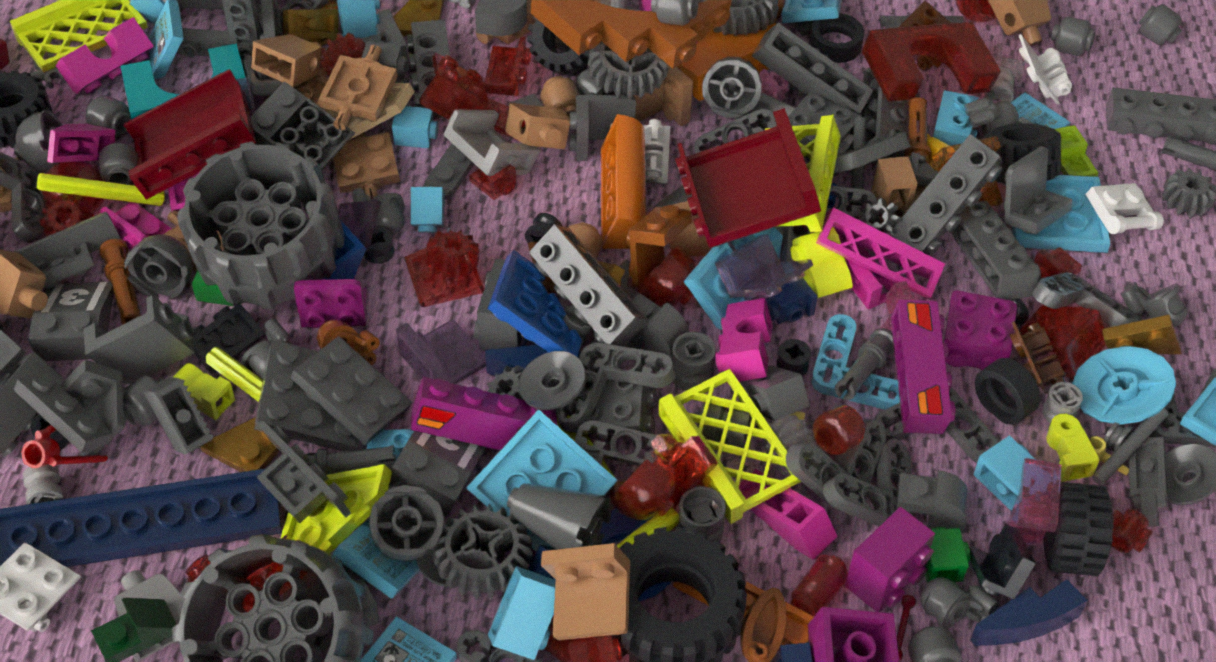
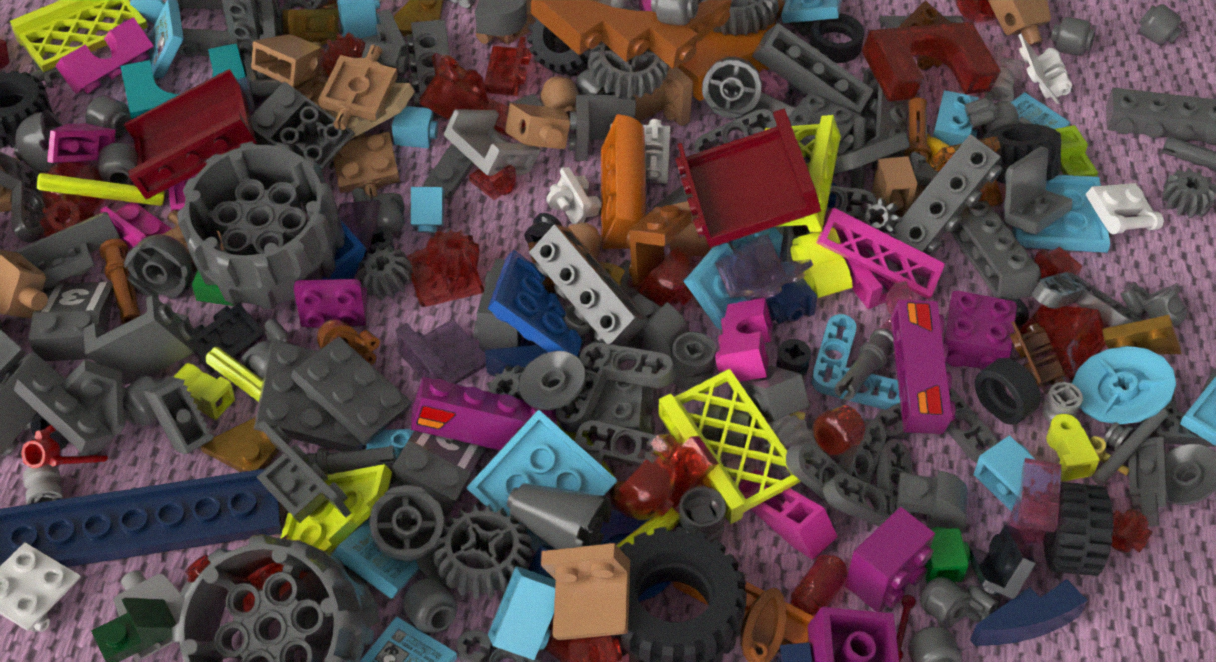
none -> dark grey gear [357,245,413,301]
none -> dark grey head [403,578,458,633]
none -> white hips [547,167,602,224]

